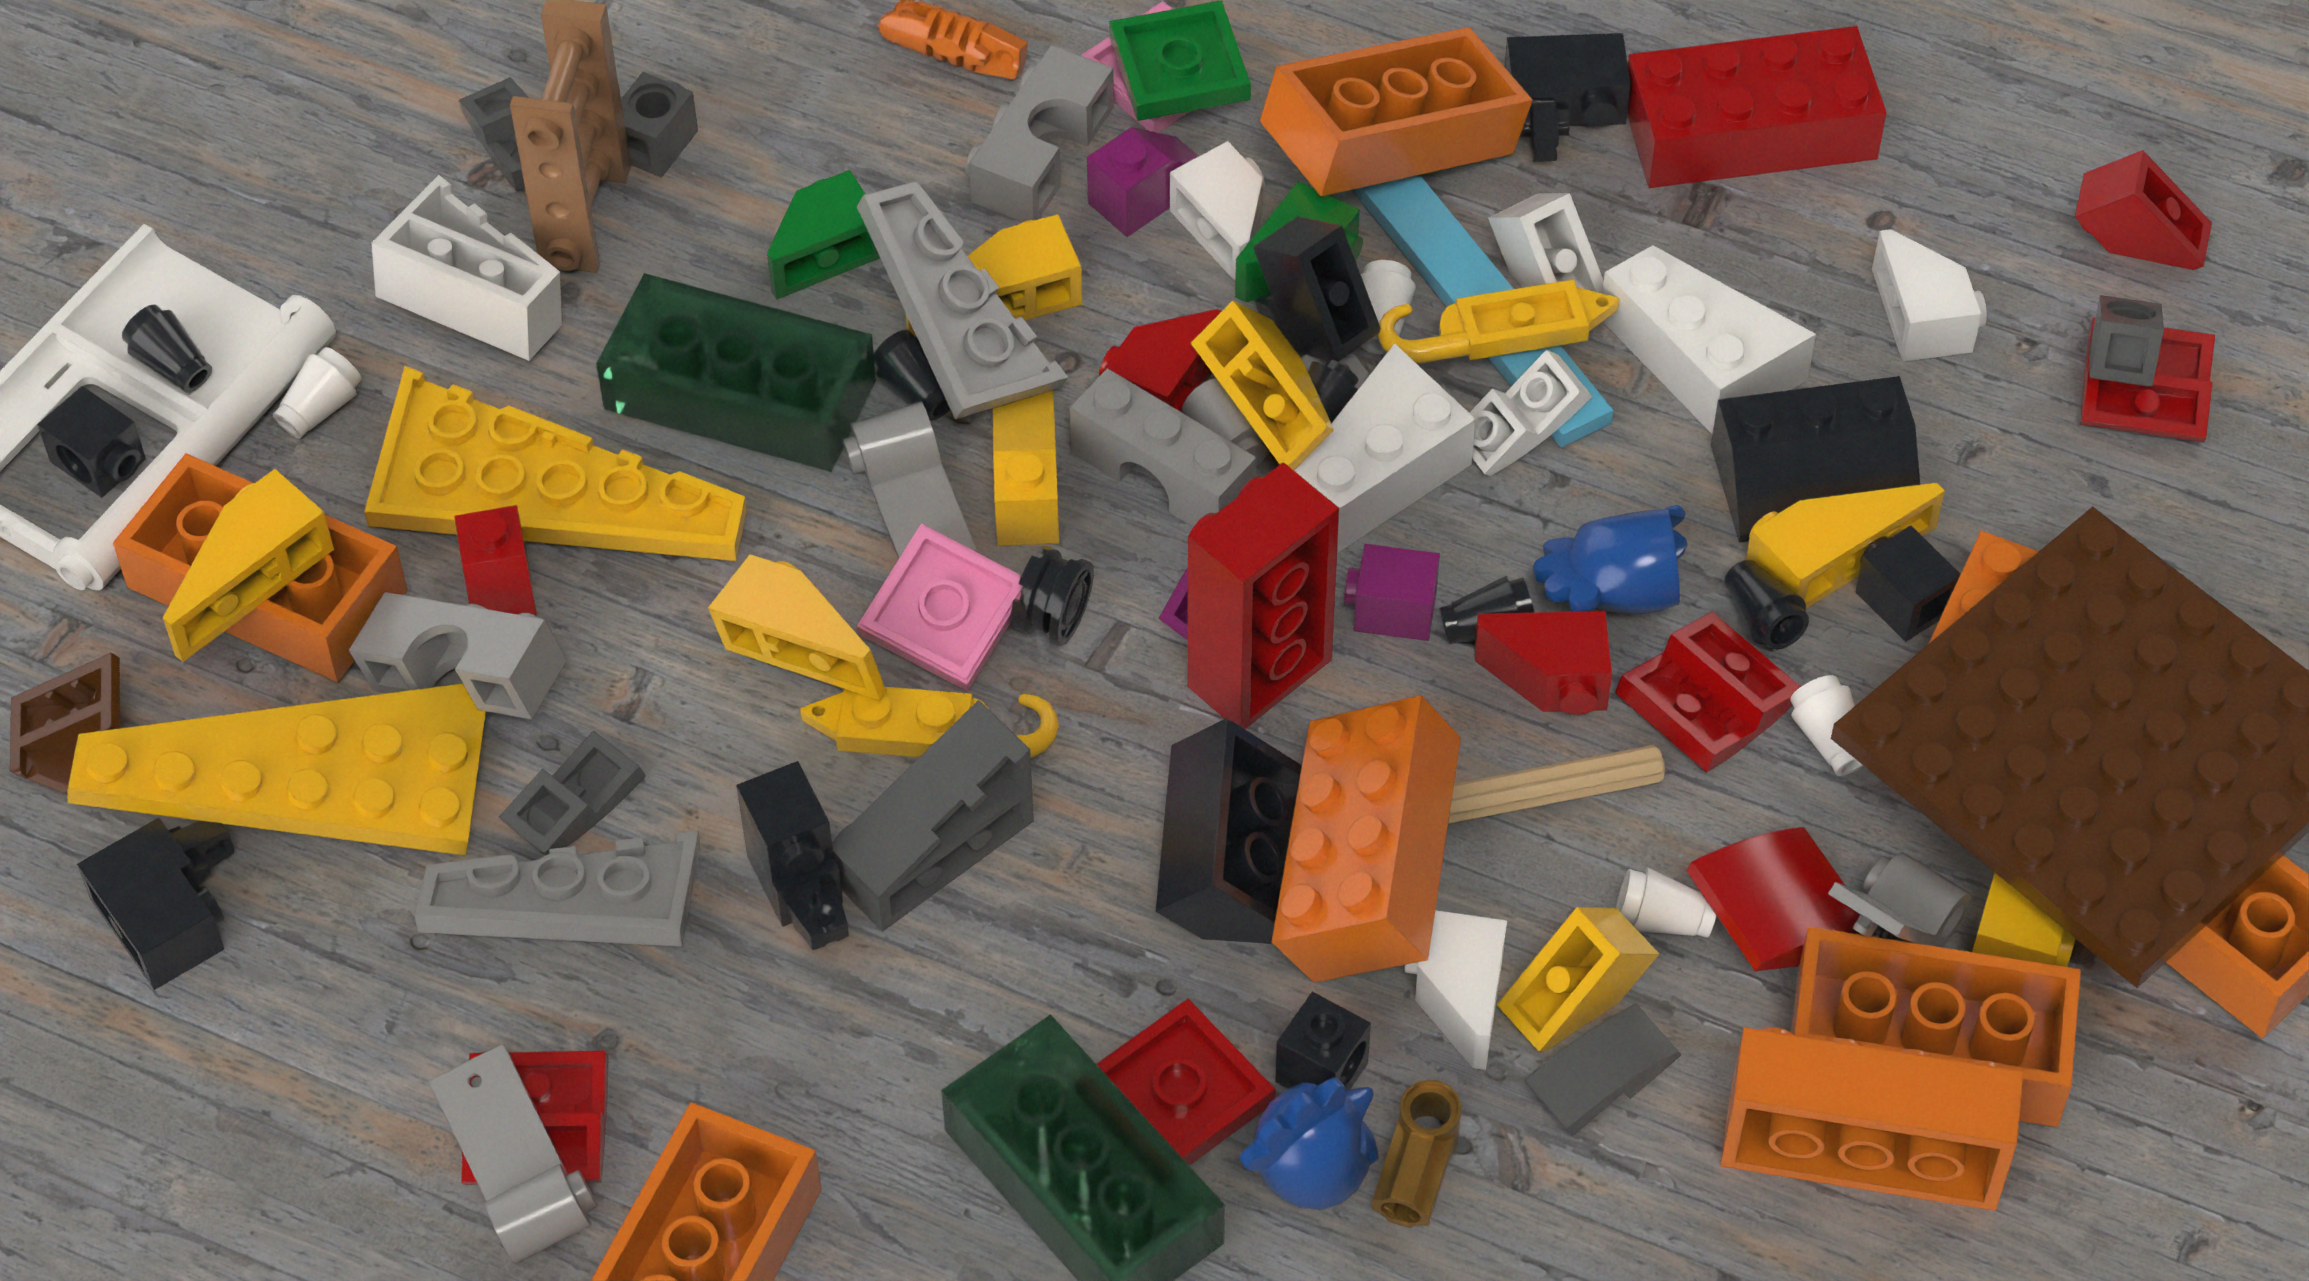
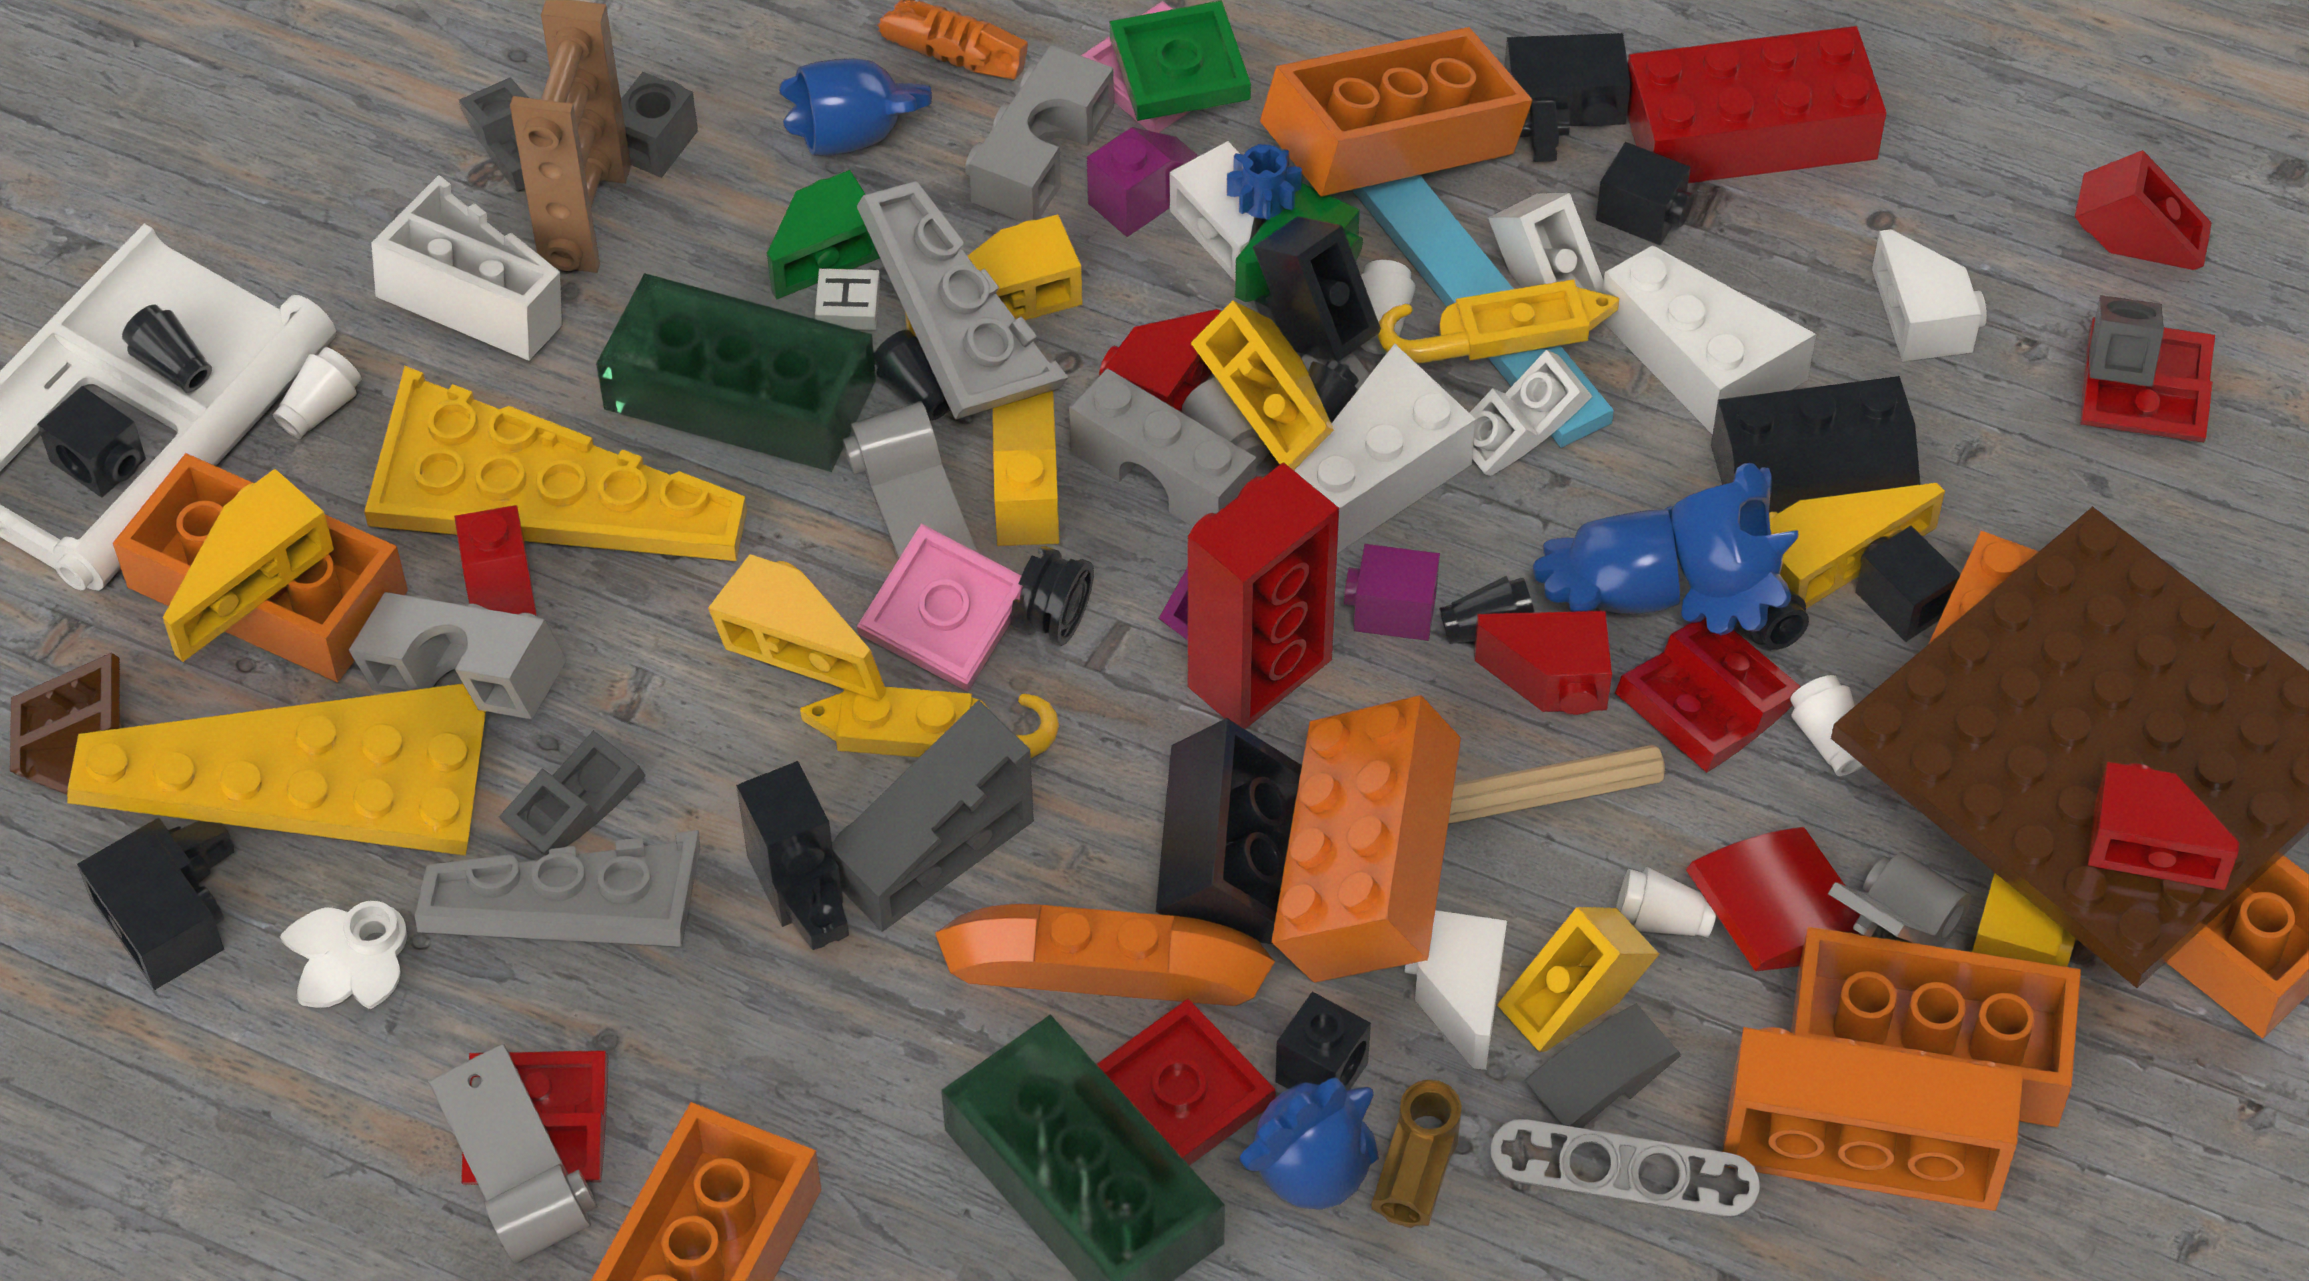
none -> white plate [280,901,407,1009]
none -> blue piece [779,58,932,156]
none -> white tile [815,269,880,330]
none -> orange brick [935,904,1275,1006]
none -> blue gear [1226,144,1302,220]
none -> light grey beam [1491,1119,1760,1218]
none -> black brick [1596,142,1694,246]
none -> blue piece [1671,463,1798,635]
none -> red slope [2088,761,2239,890]

